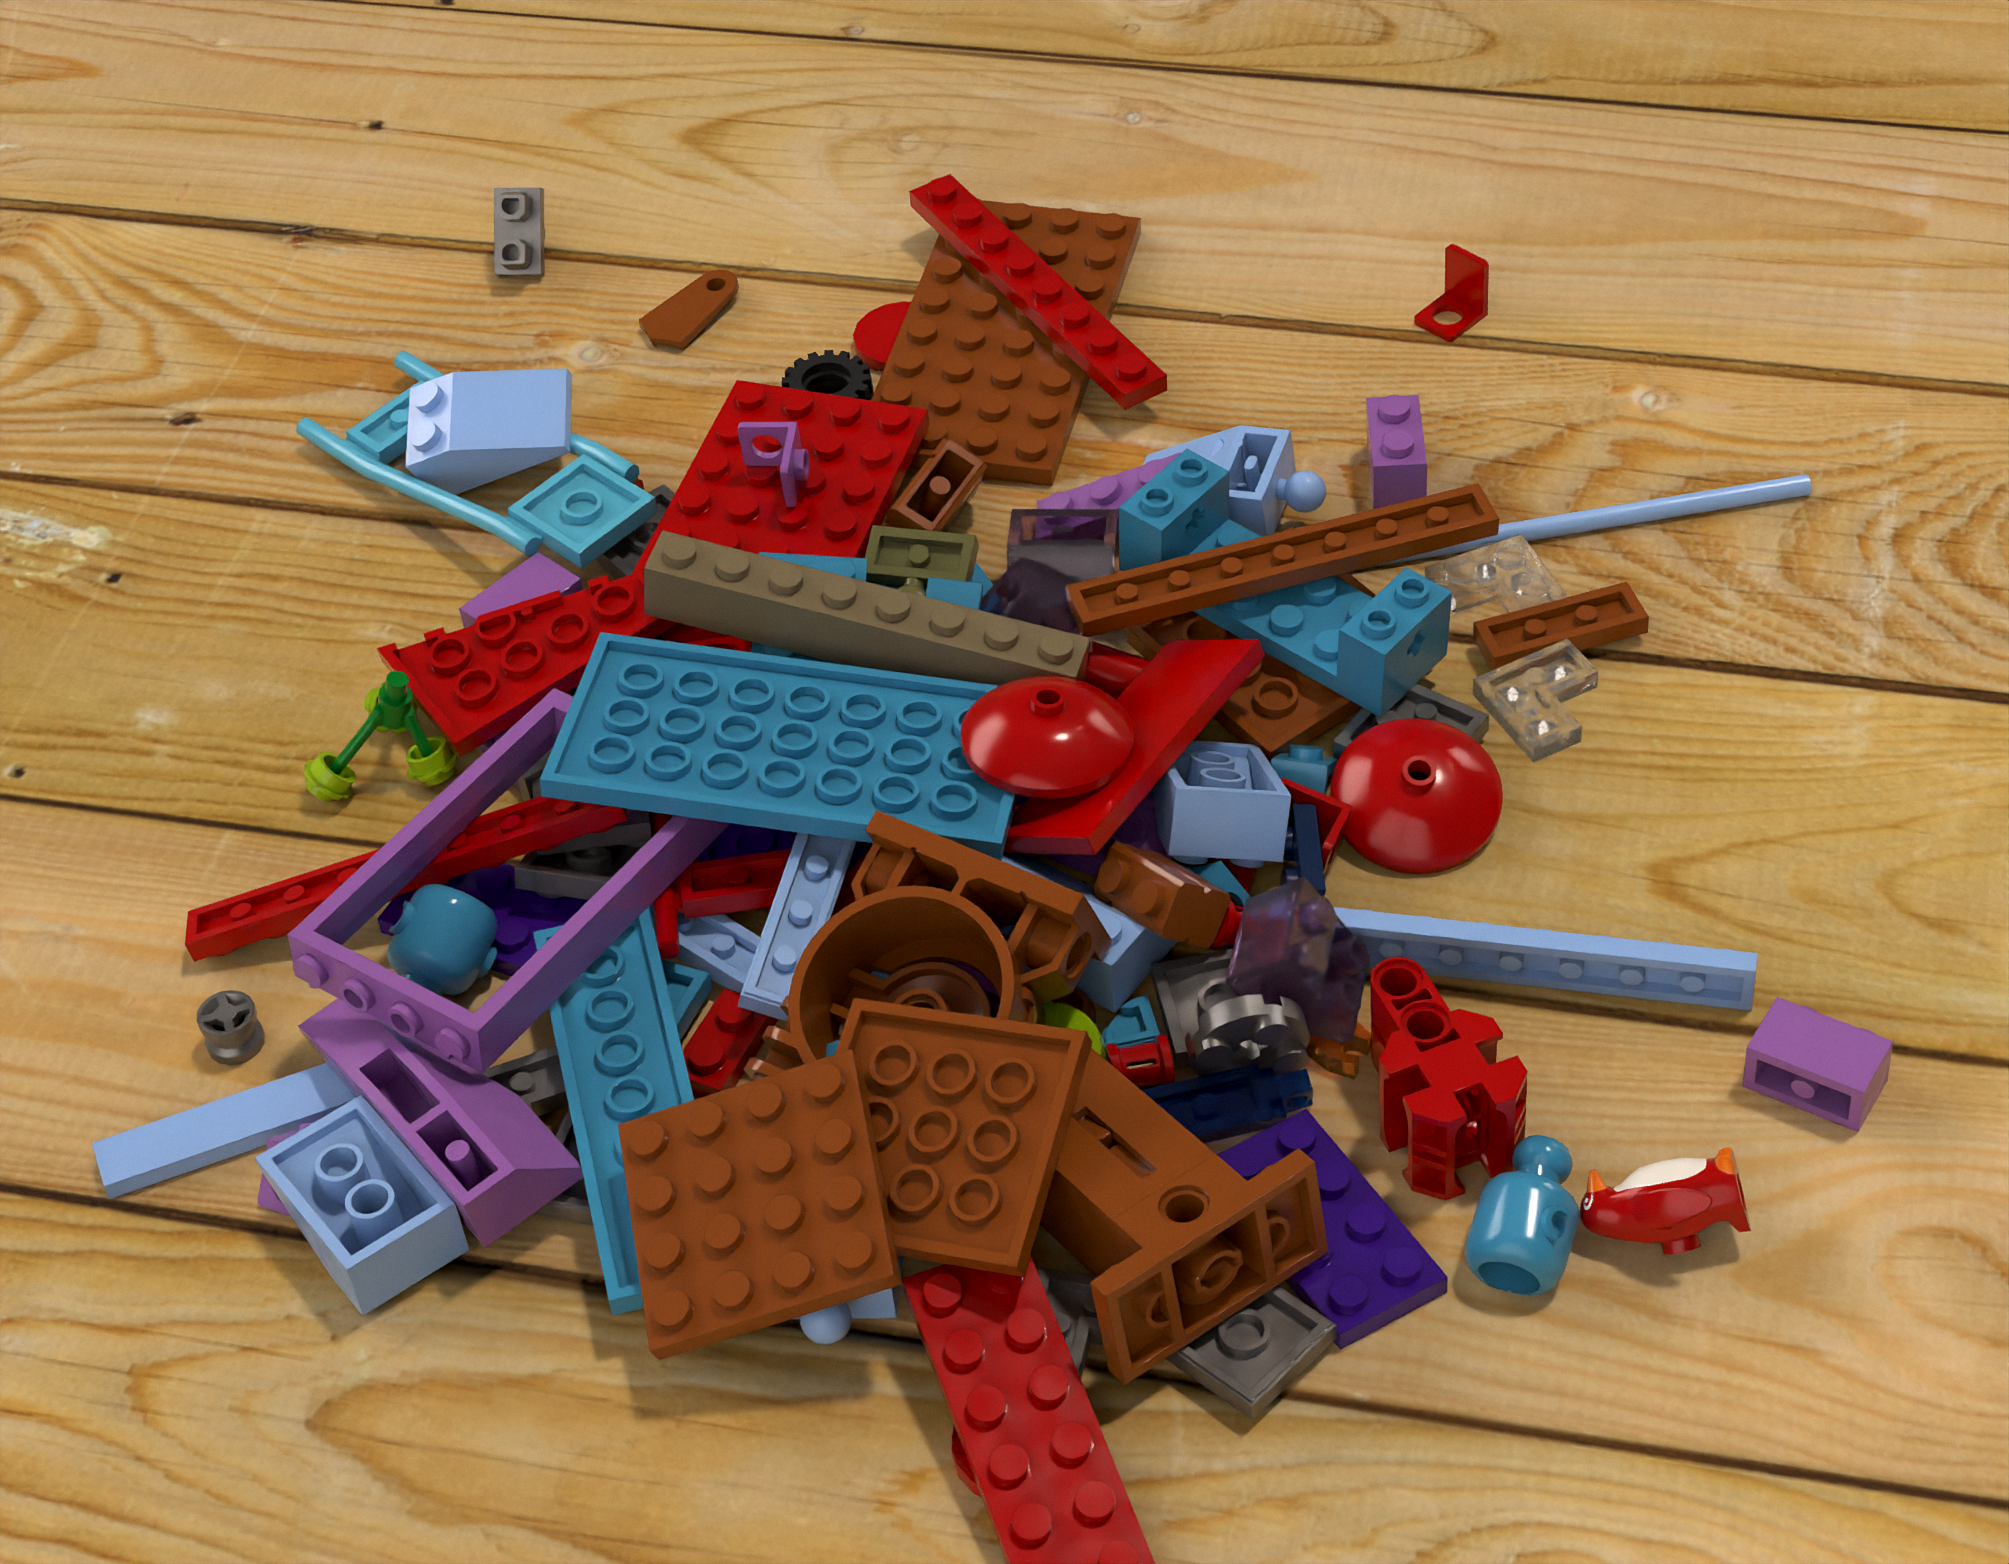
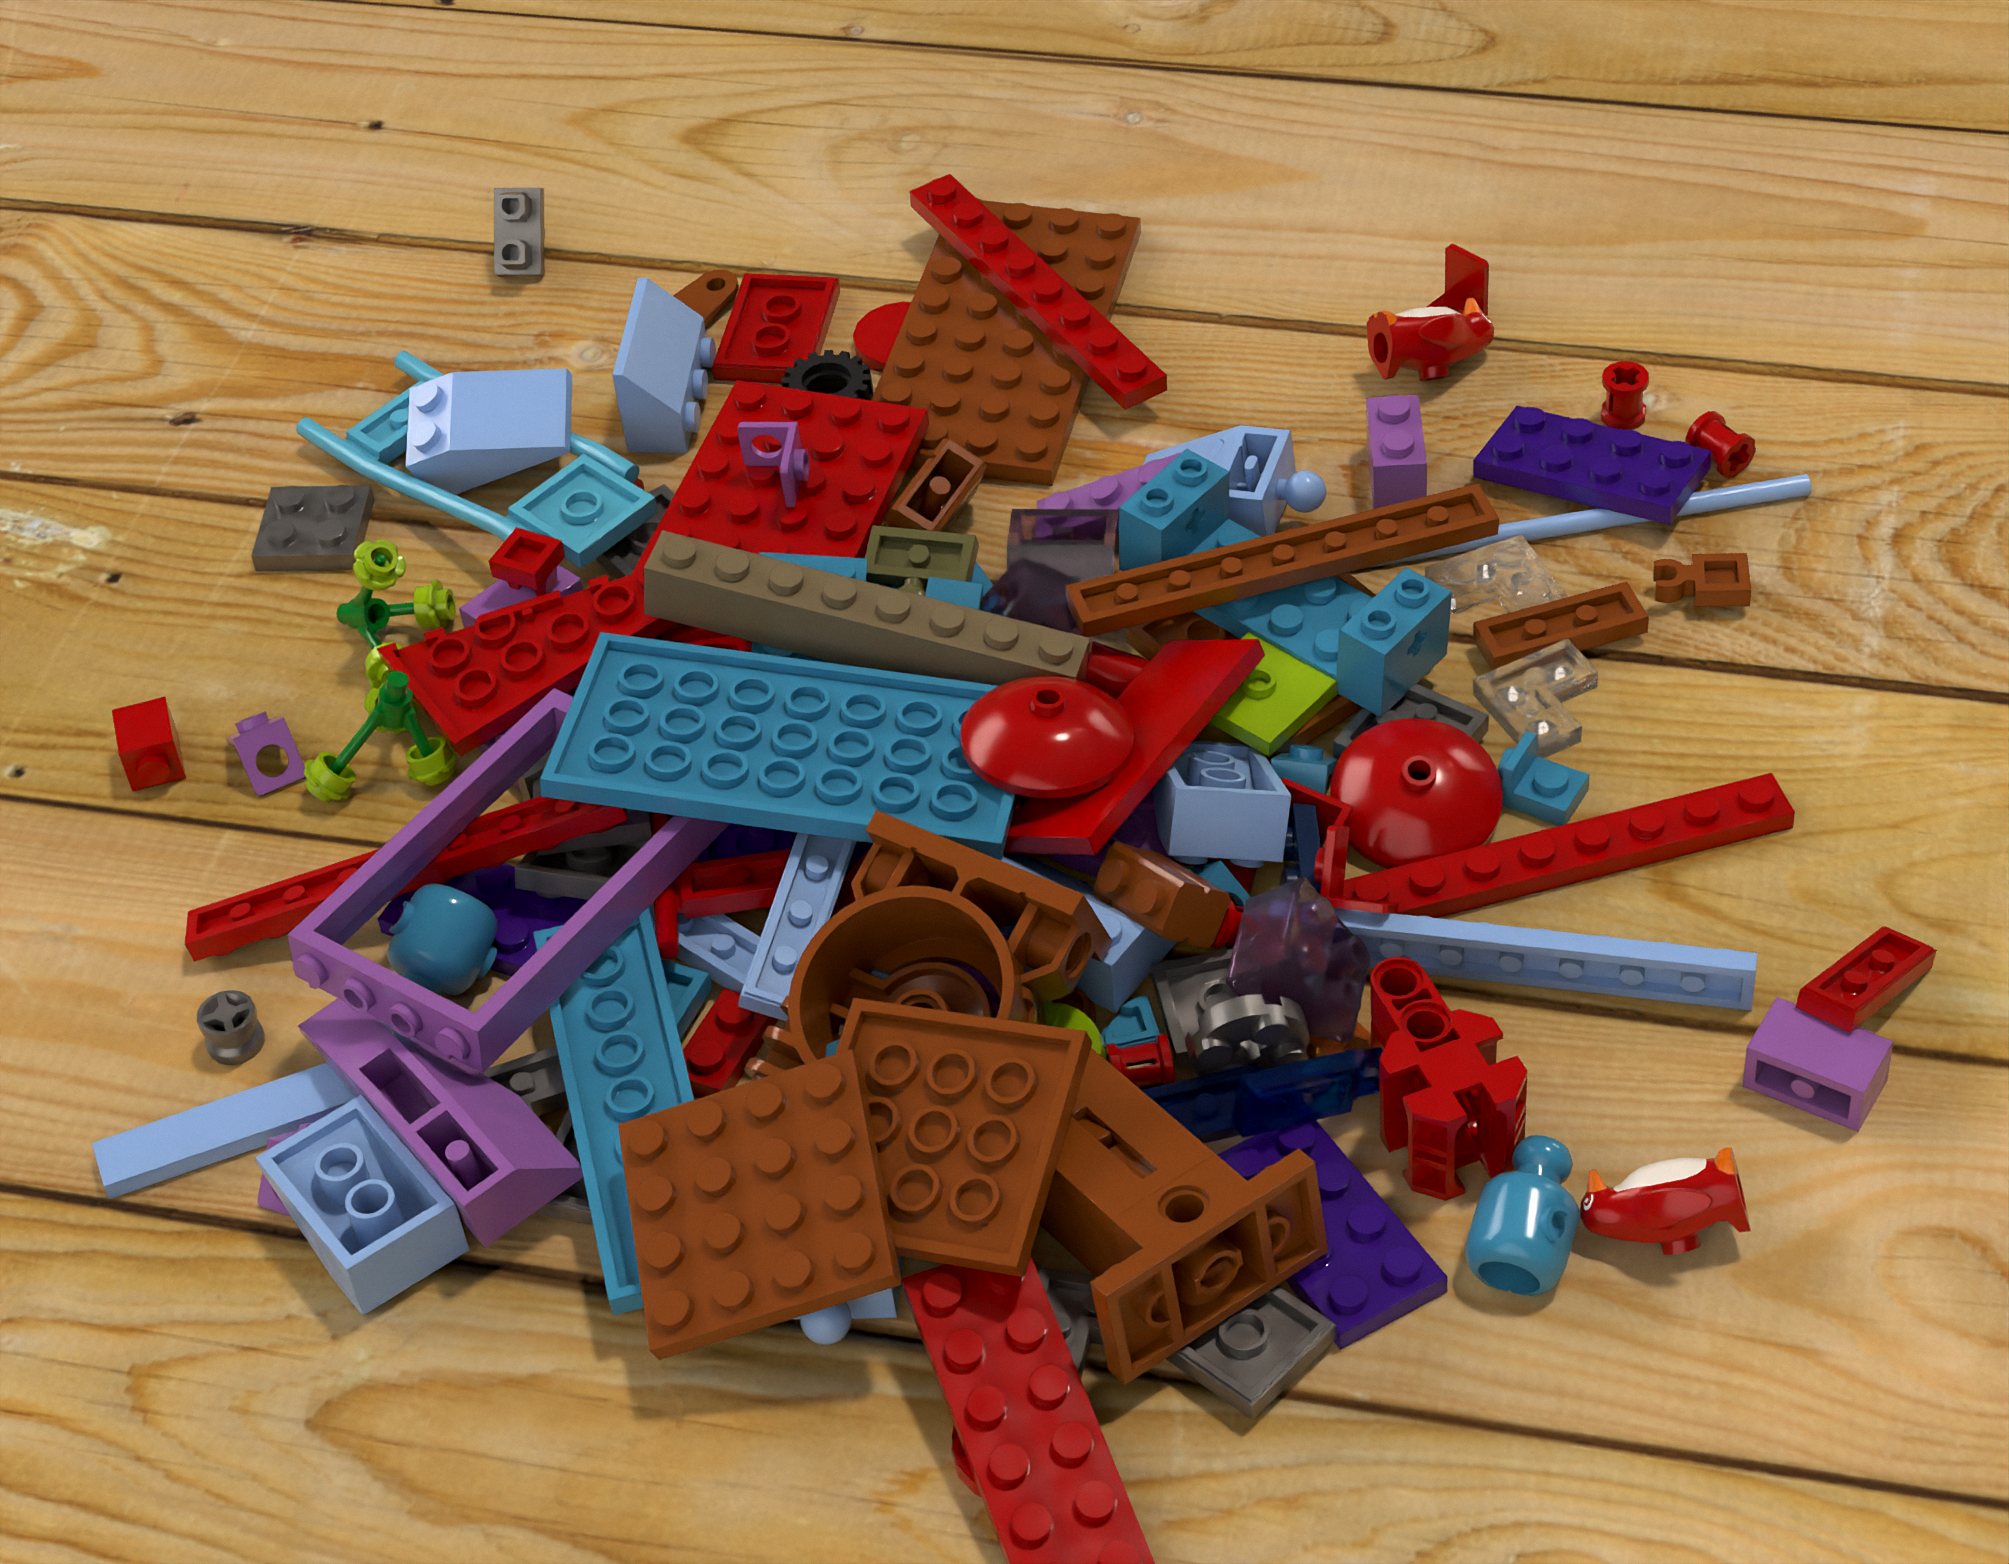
none -> red brick [112,697,186,792]
none -> medium lavender bracket [226,711,305,795]
none -> flat silver plate [251,485,375,571]
none -> lime plant [336,539,456,689]
none -> red tile [488,527,565,596]
none -> light blue slope [612,278,716,453]
none -> red tile [712,273,840,384]
none -> lime plate [1209,632,1338,757]
none -> clear blue hinge [1231,1047,1383,1138]
none -> red bracket [1314,825,1399,914]
none -> red plate [1343,773,1795,918]
none -> red animal [1367,298,1494,381]
none -> dark purple plate [1473,406,1711,525]
none -> dark azure bracket [1498,731,1589,826]
none -> red bush [1601,361,1649,430]
none -> dark orange plate [1653,553,1751,607]
none -> red bush [1685,411,1756,478]
none -> red tile [1795,926,1937,1033]

